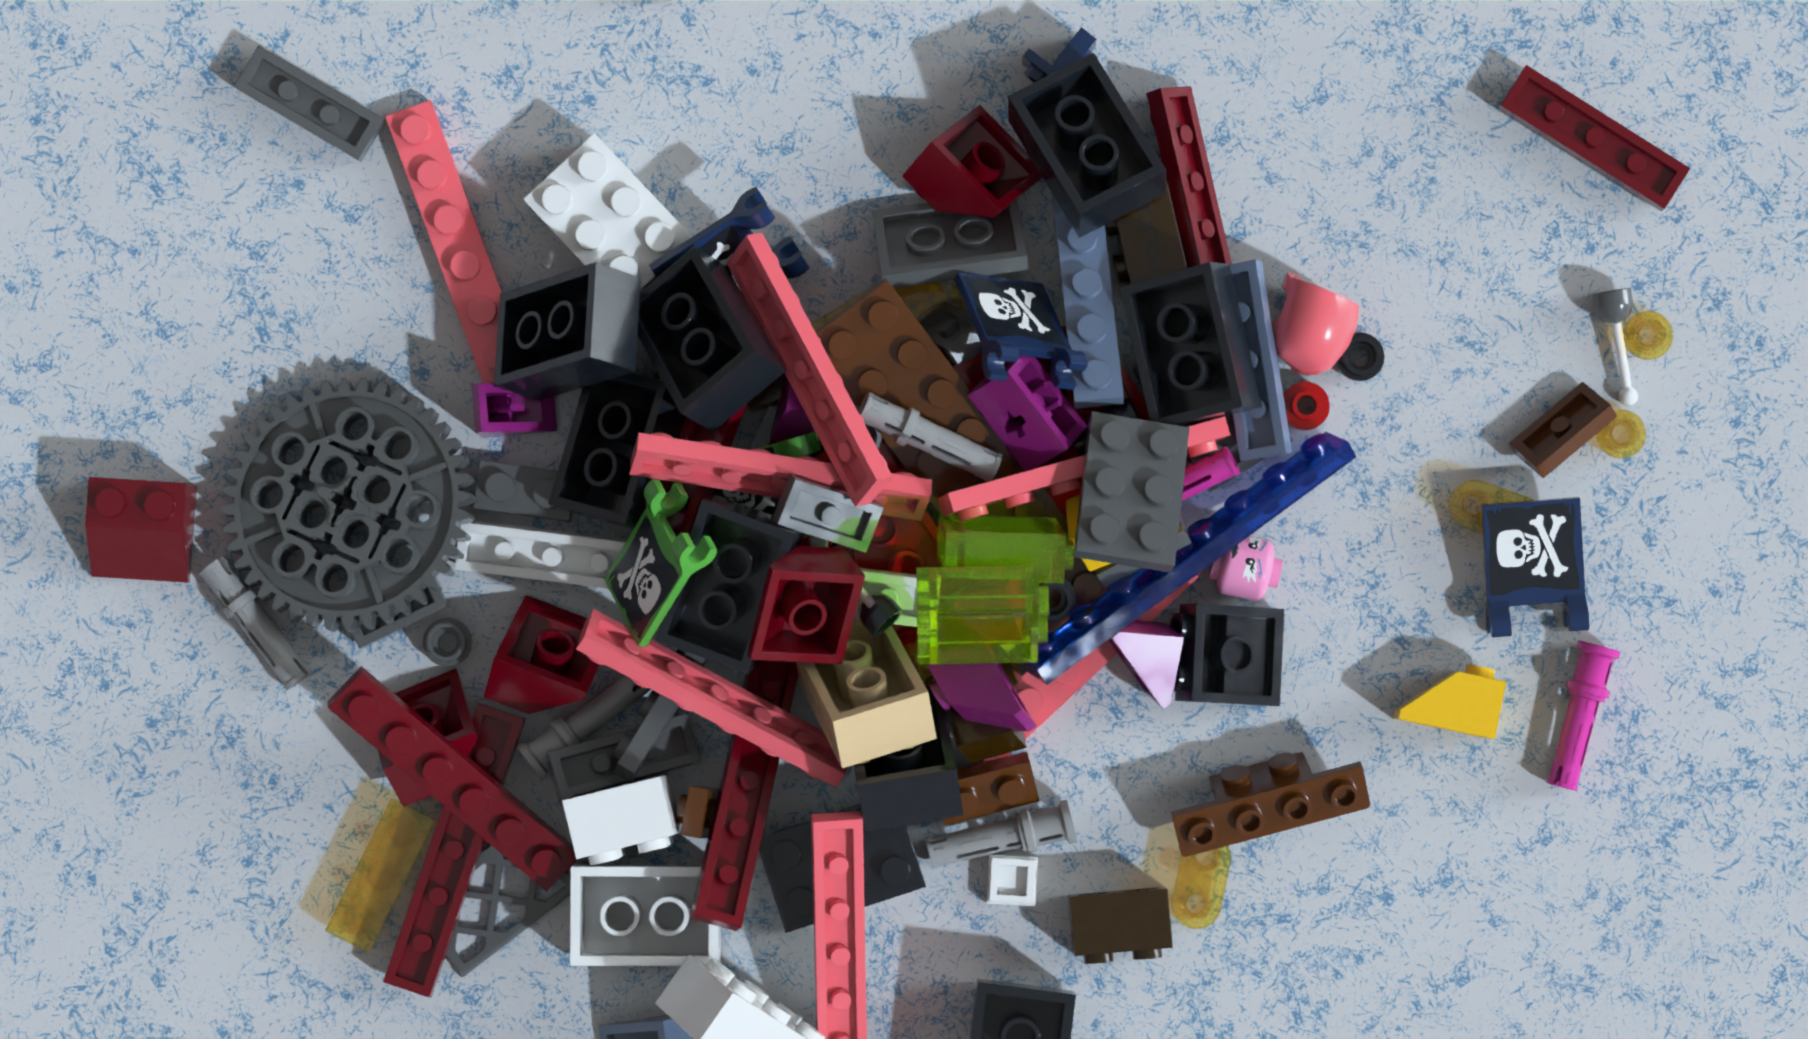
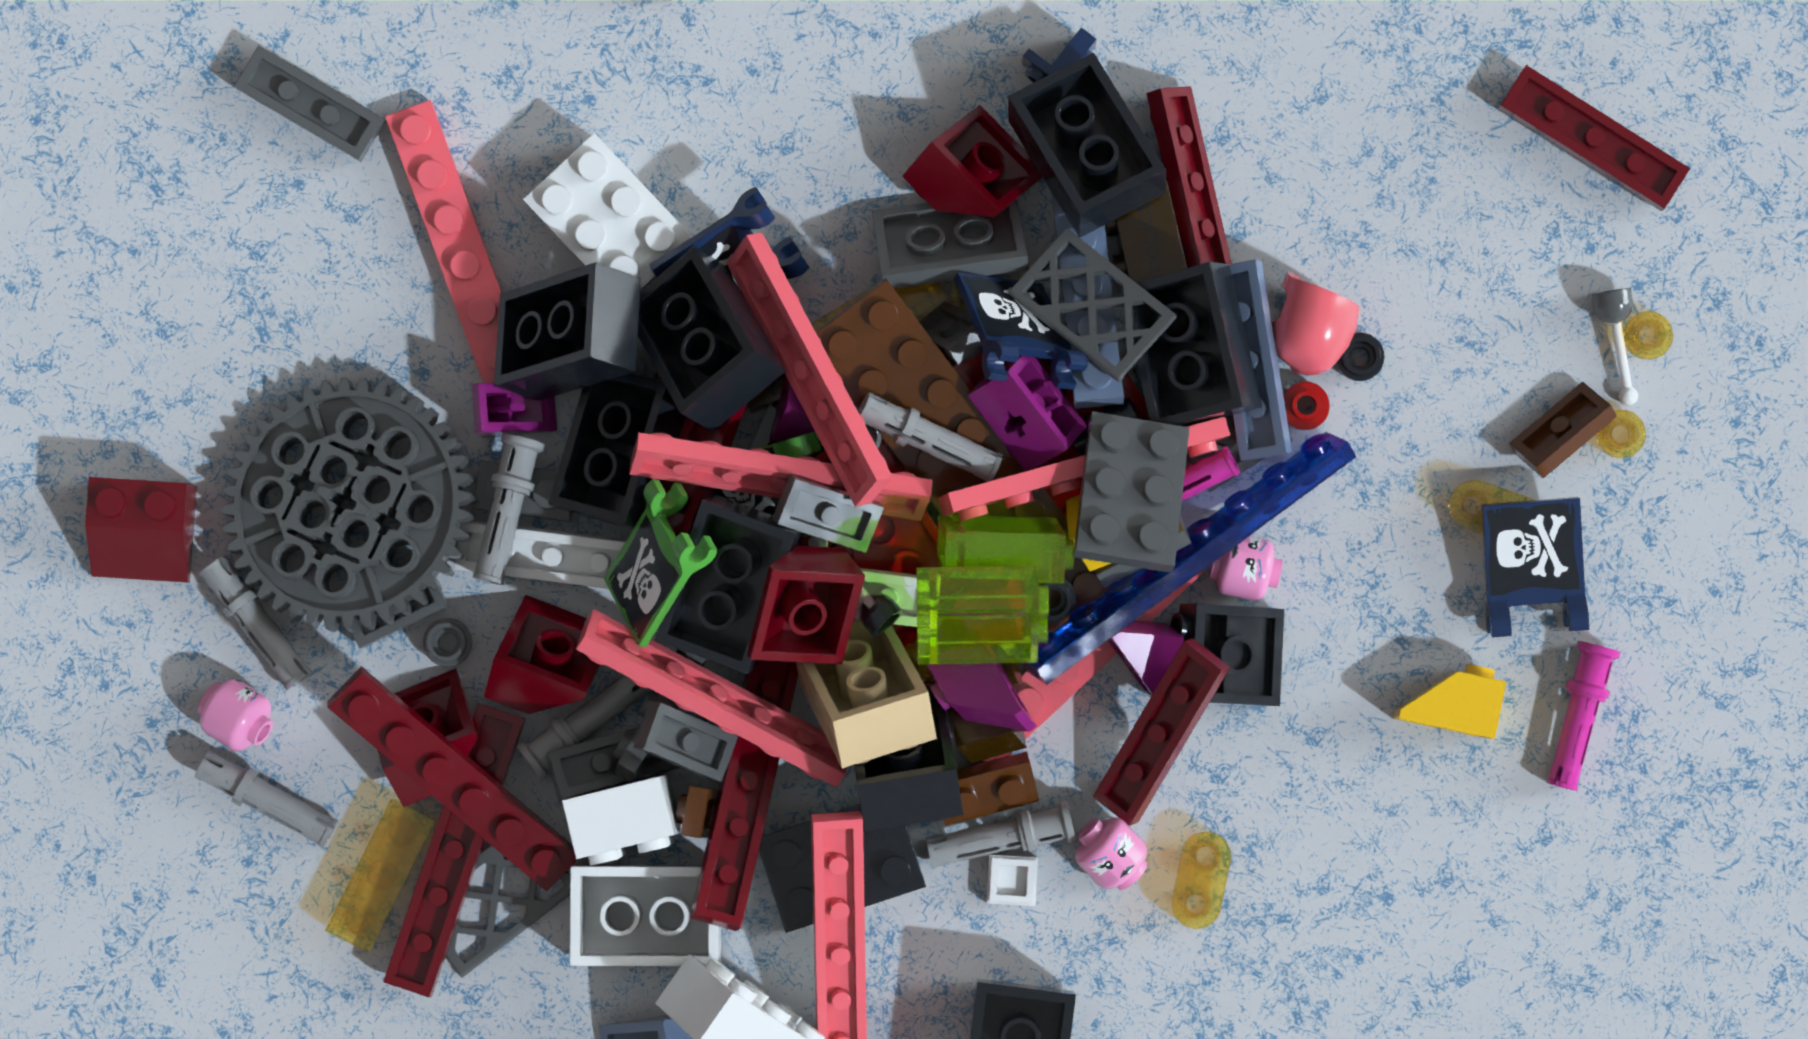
dark brown brick [1068,887,1173,964] -> none
reddish brown bracket [1171,751,1370,857] -> none
none -> light grey pin [195,750,339,848]
none -> bright pink head [198,679,273,752]
none -> light grey pin [472,433,545,585]
none -> dark grey plate [633,701,738,782]
none -> dark grey window [1008,228,1177,382]
none -> bright pink head [1075,817,1147,890]
none -> dark red plate [1093,638,1230,826]

